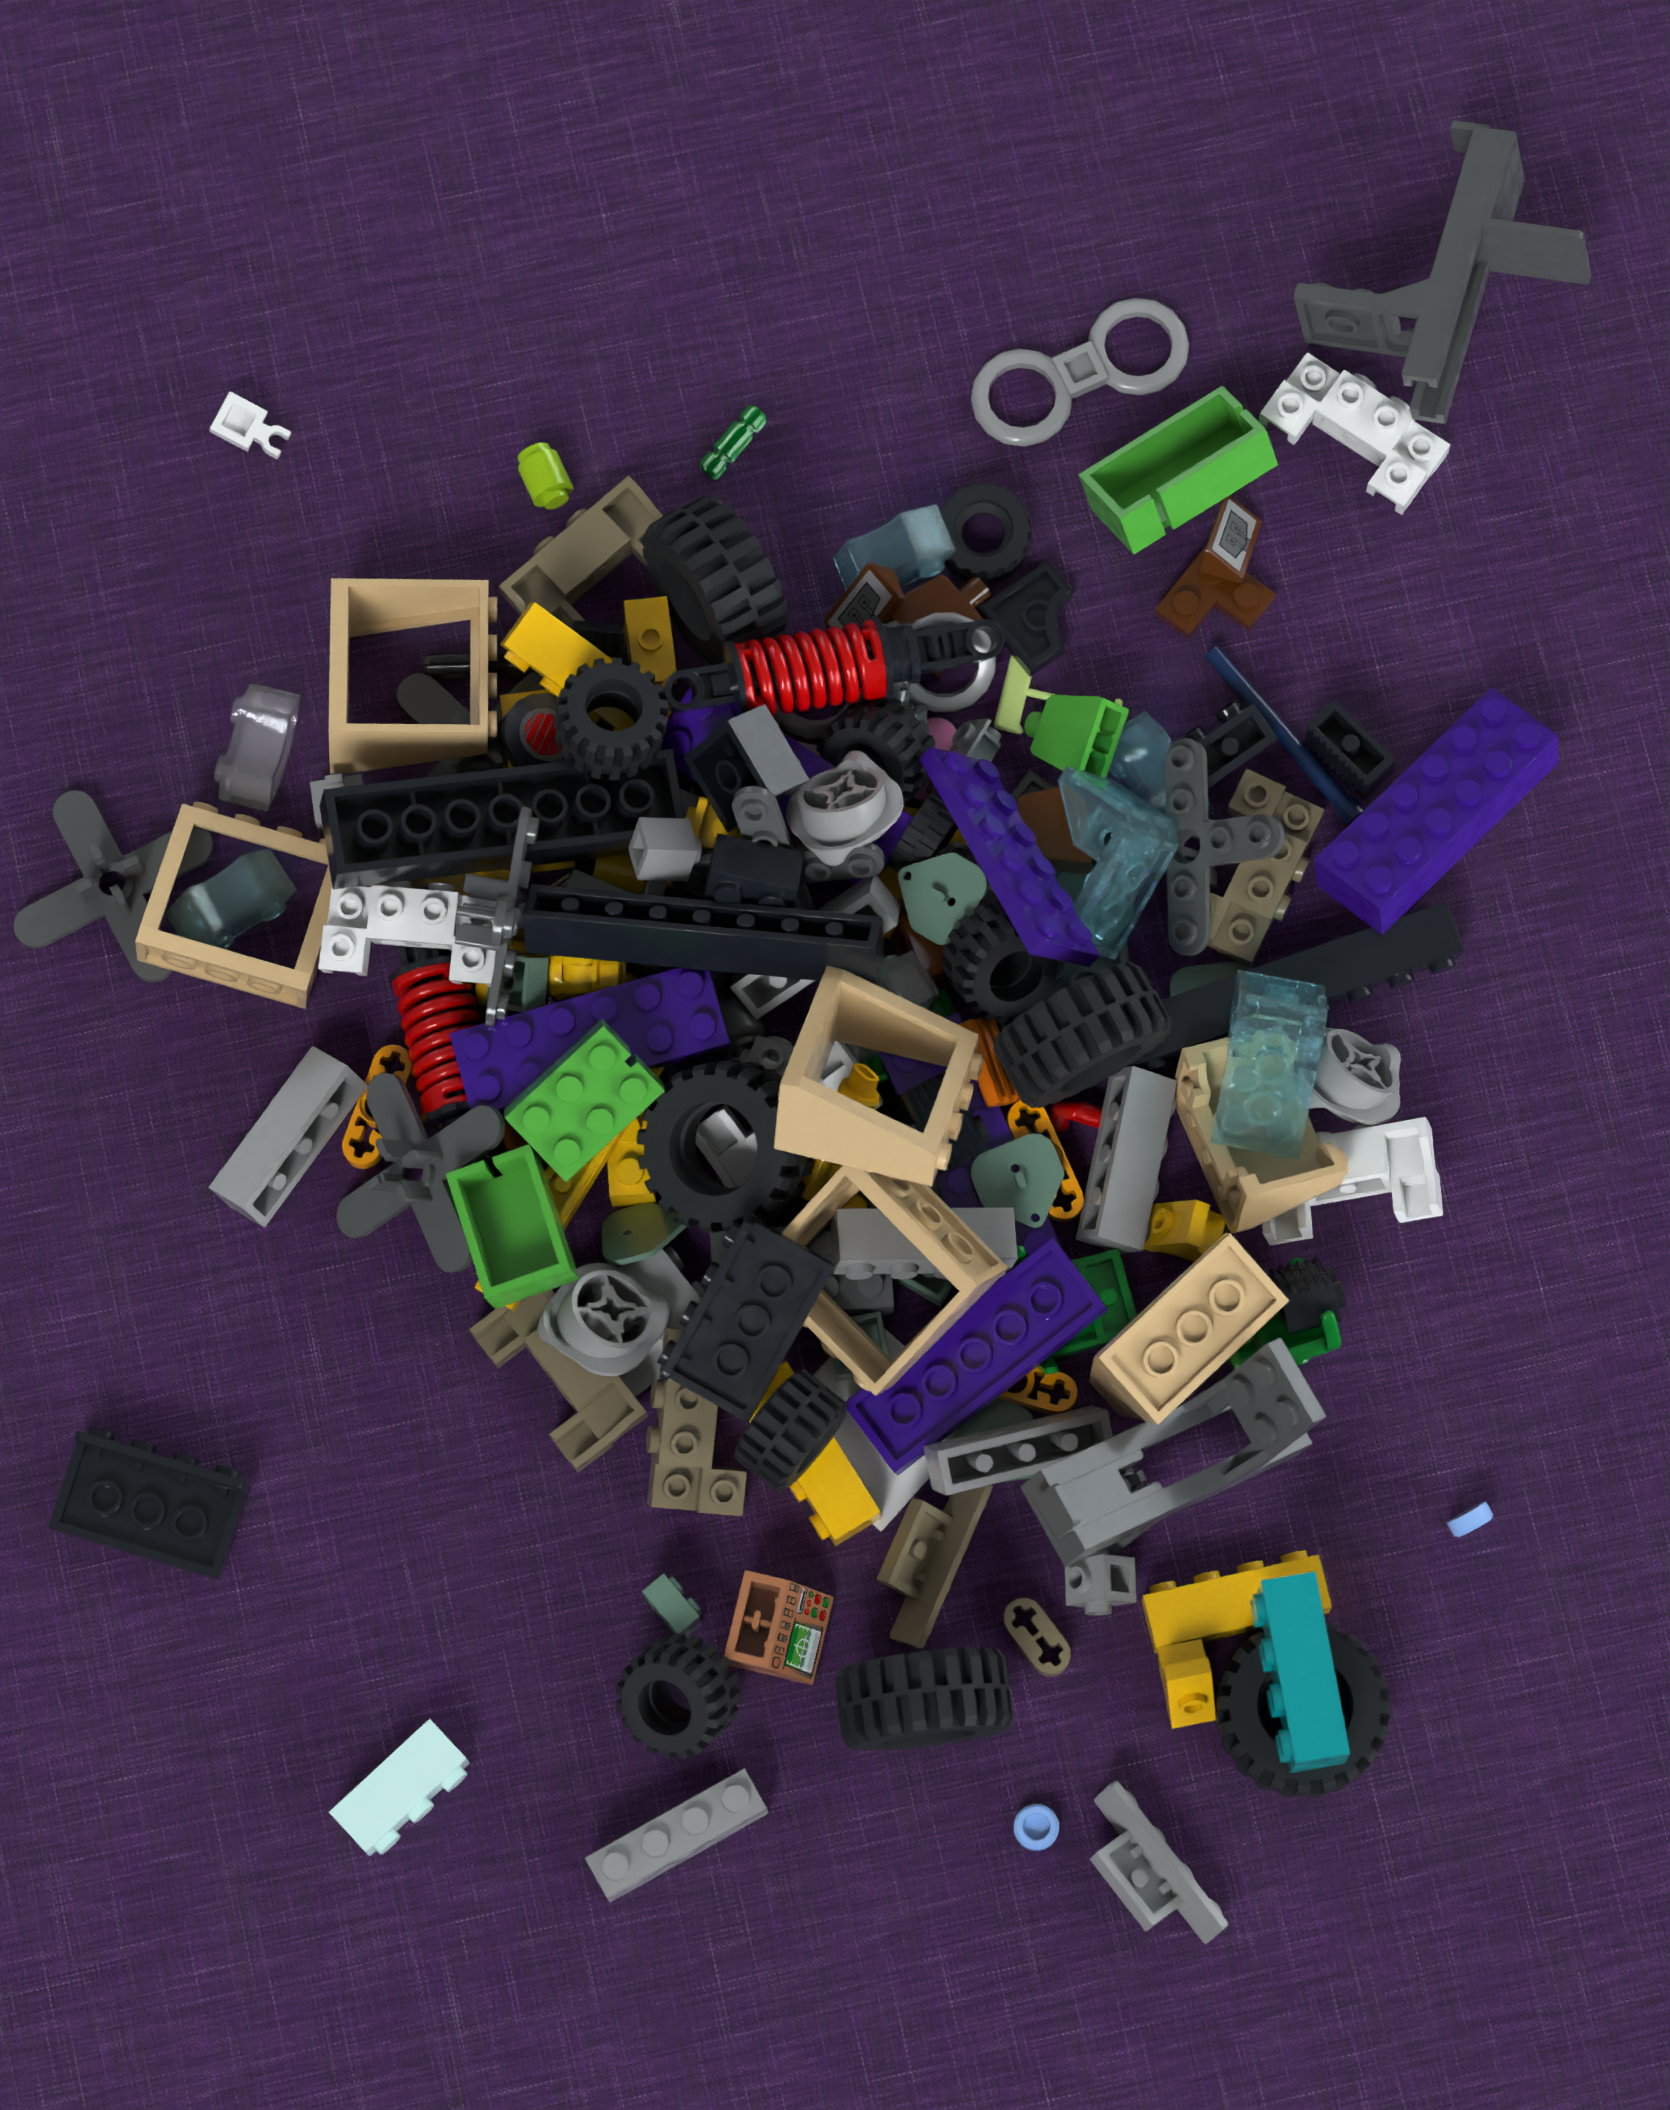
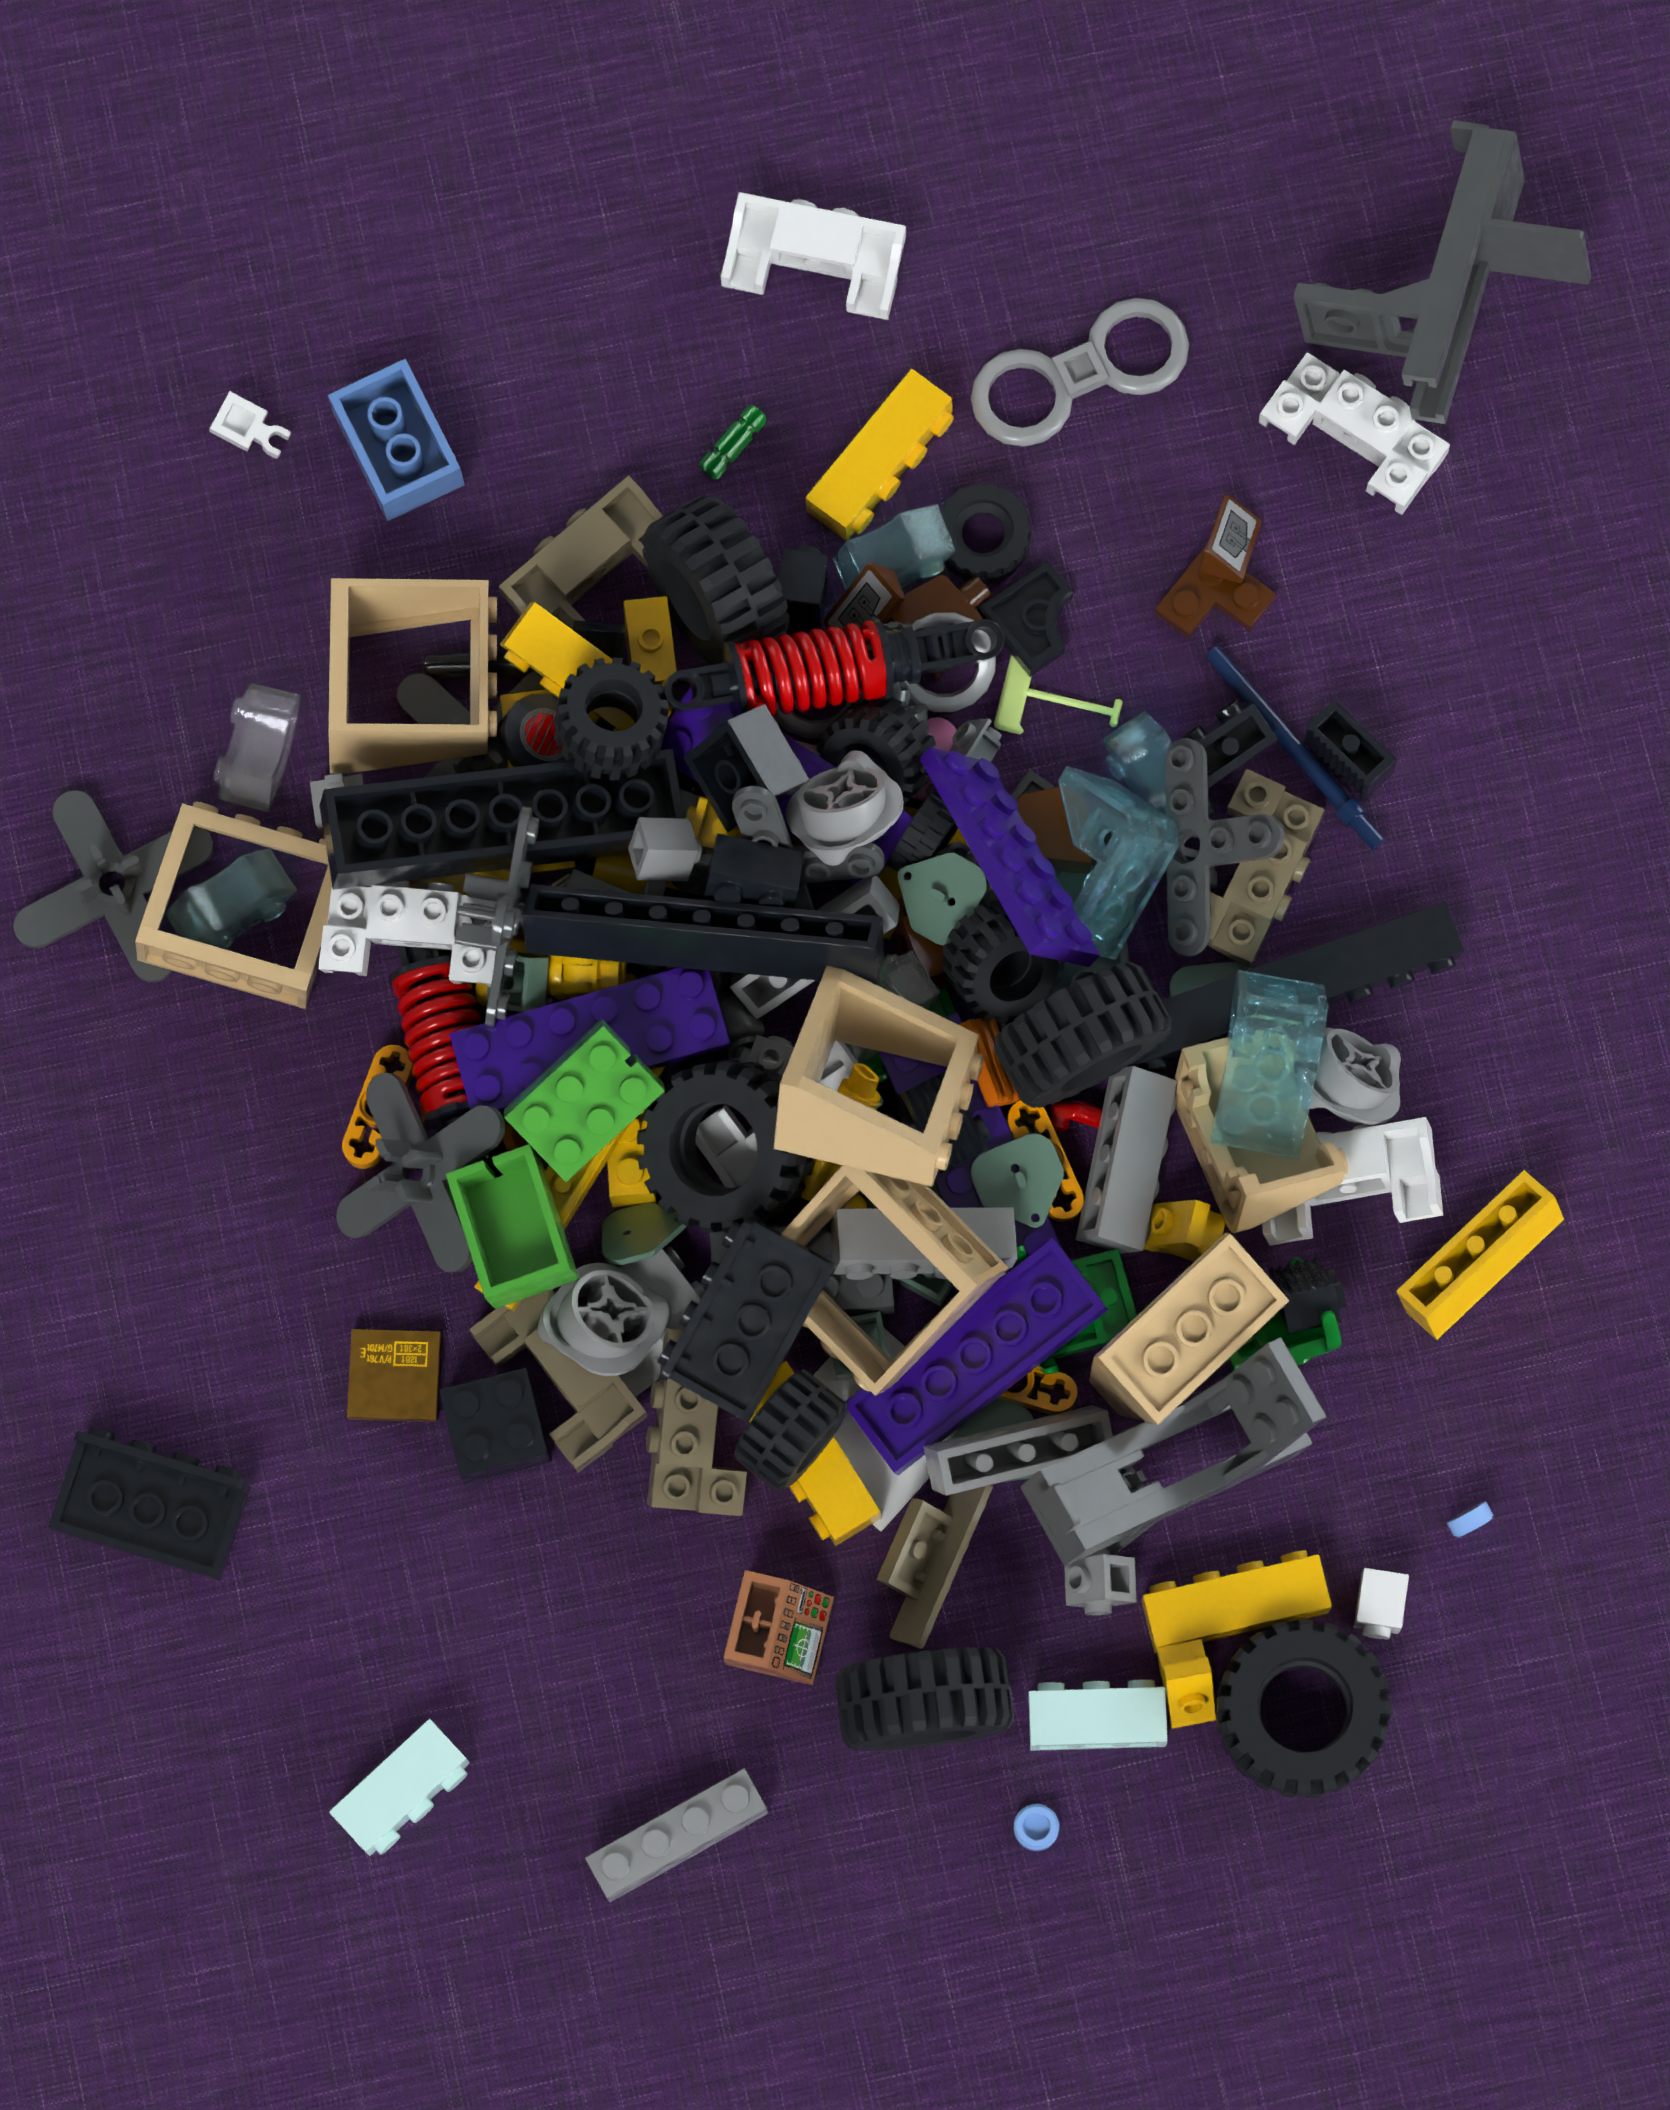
light grey brick [208,1046,368,1228] -> none
lime brick [517,443,573,510] -> none
black tyre [615,1633,741,1759] -> none
sand green piece [642,1573,702,1637] -> none
dark tan beam [1003,1598,1071,1677] -> none
bright green torso [1024,695,1129,788] -> none
bright green piece [1078,386,1278,555] -> none
light grey bracket [1090,1780,1228,1944] -> none
teal piece [1250,1571,1350,1773] -> none
dark purple brick [1314,687,1559,935] -> none
none -> medium blue brick [328,359,465,522]
none -> pearl gold tile [347,1329,441,1422]
none -> black brick [439,1368,551,1484]
none -> white bracket [721,192,906,320]
none -> black brick [779,546,829,630]
none -> yellow brick [805,369,954,541]
none -> light aqua brick [1028,1680,1167,1751]
none -> white brick [1354,1568,1409,1639]
none -> yellow brick [1396,1170,1564,1340]

